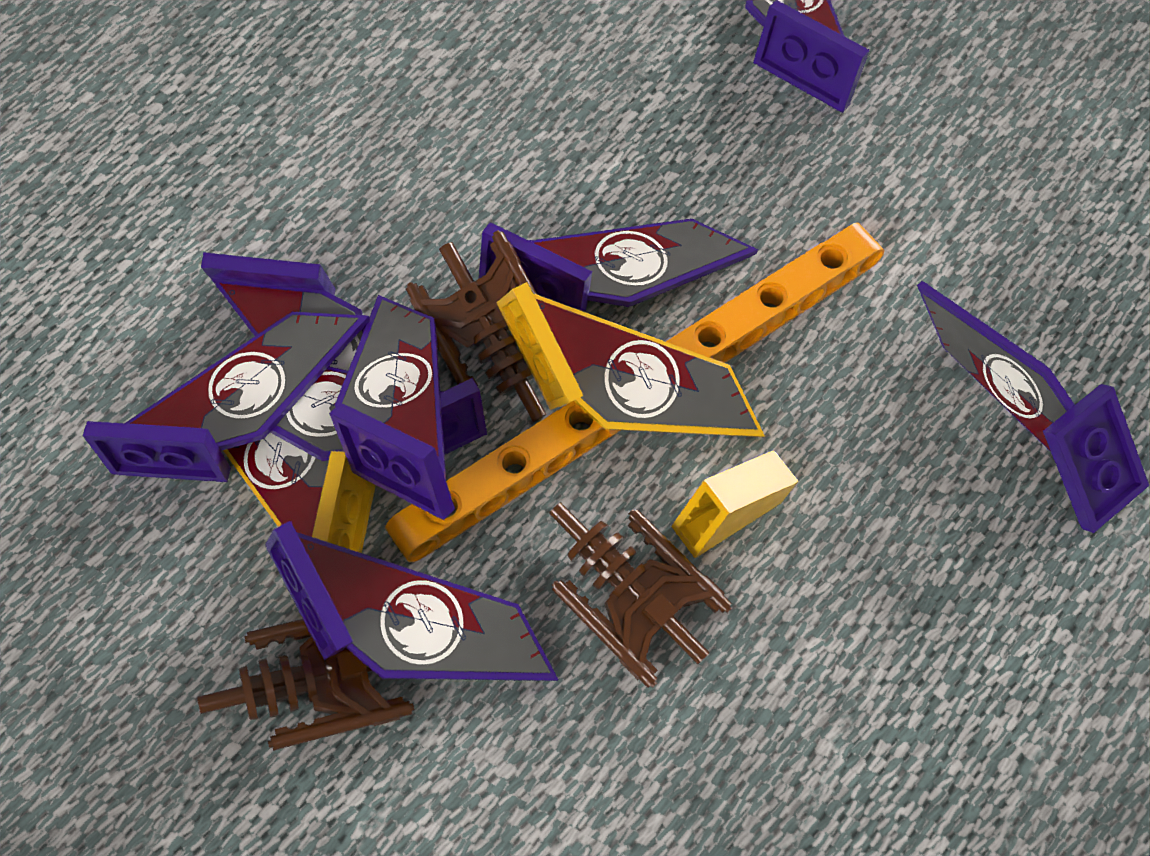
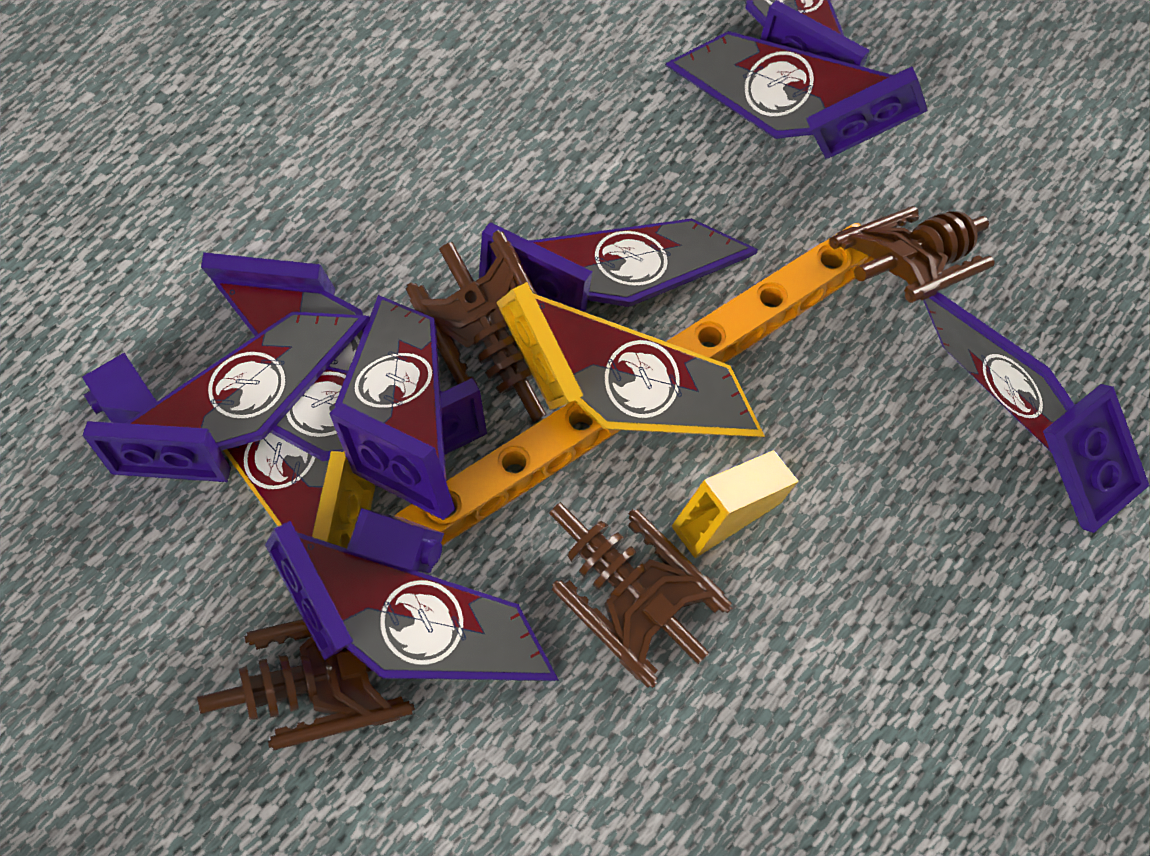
none -> dark purple slope [82,353,157,423]
none -> dark purple slope [347,508,444,574]
none -> piece [665,31,928,159]
none -> reddish brown bar [829,206,995,303]

